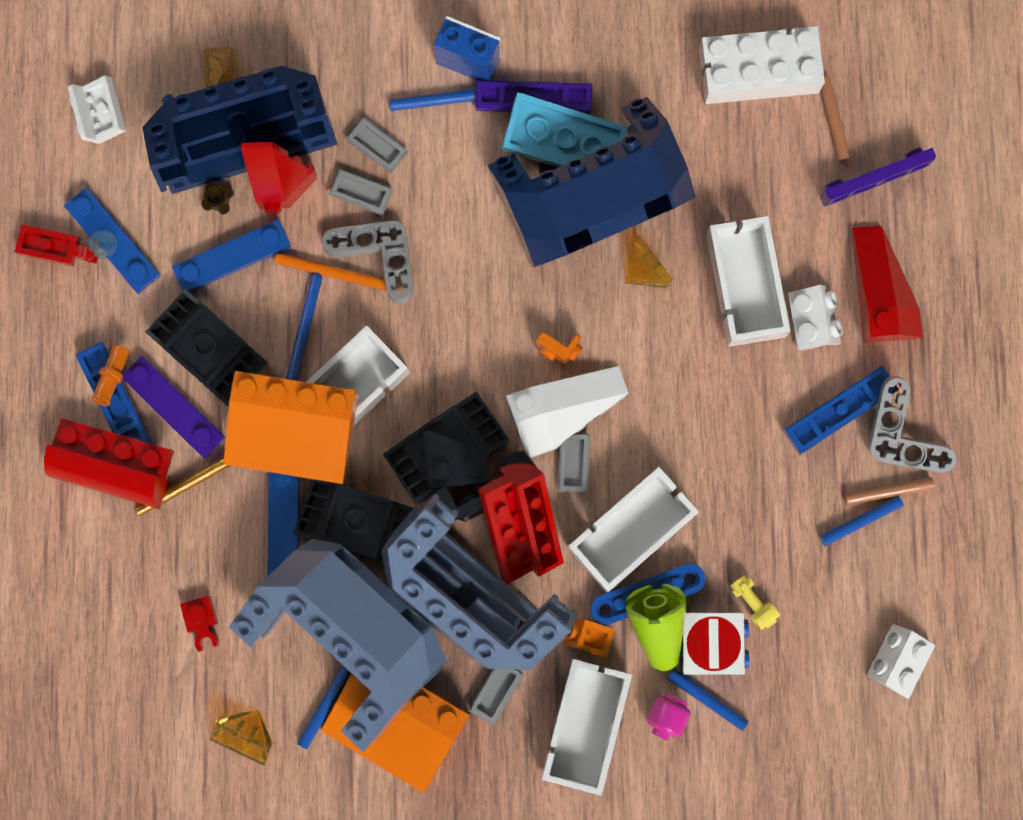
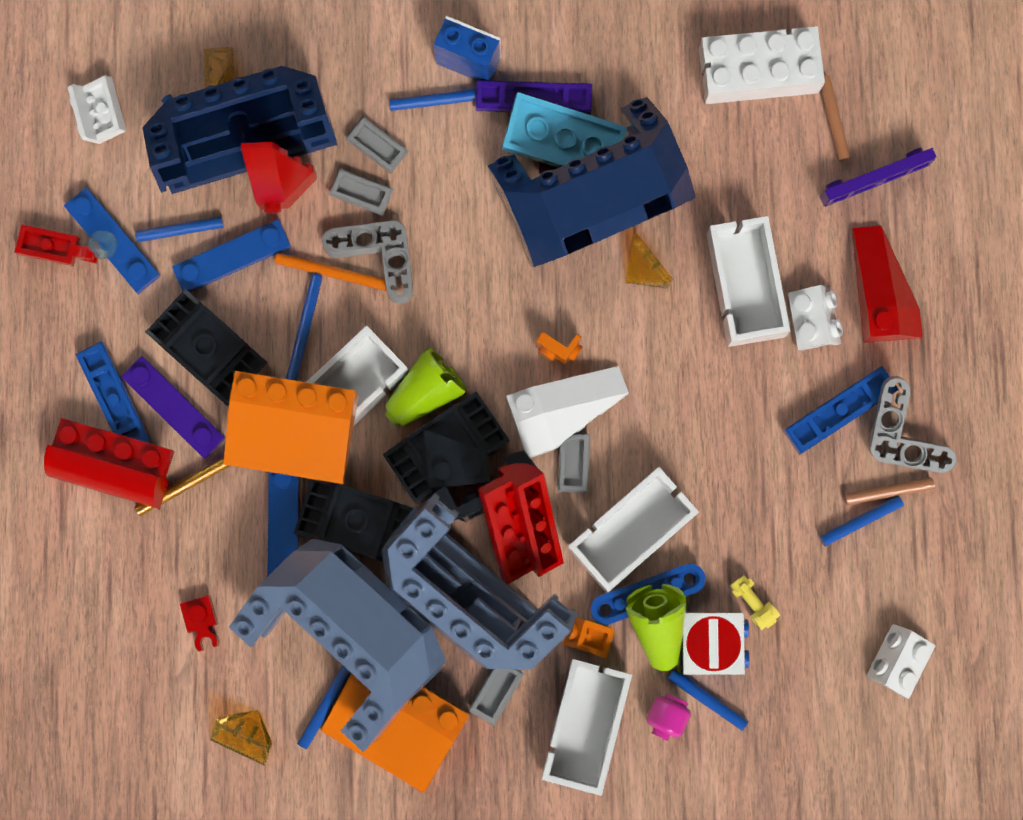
orange pin [91,345,130,406] -> none
dark brown plate [201,183,234,215] -> none
none -> blue bar [135,216,224,242]
none -> lime cone [385,347,467,427]

